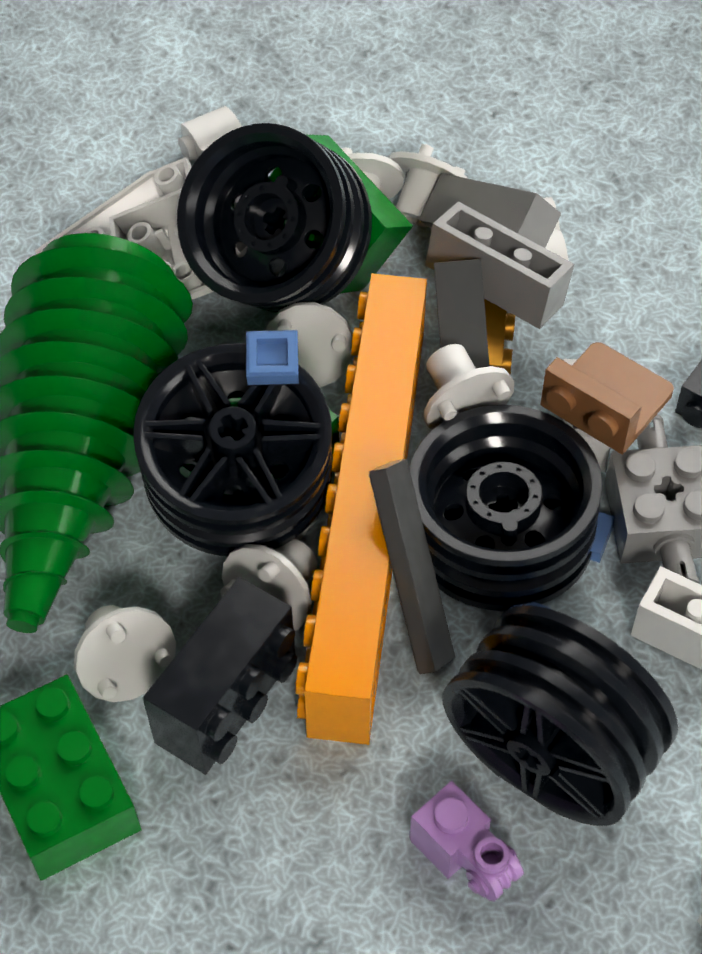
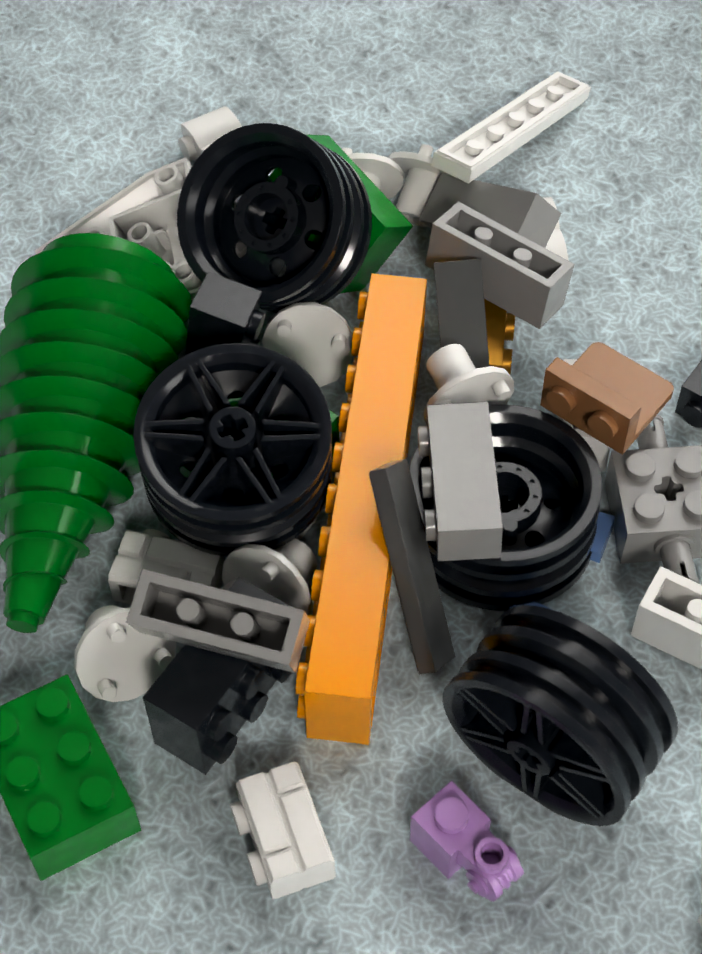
medium blue tile [246,330,299,385] -> none
none -> white brick [108,529,225,604]
none -> light grey brick [126,569,310,673]
none -> black hinge [185,271,266,355]
none -> white brick [230,761,336,899]
none -> light grey brick [418,402,503,561]
none -> white tile [431,71,591,184]

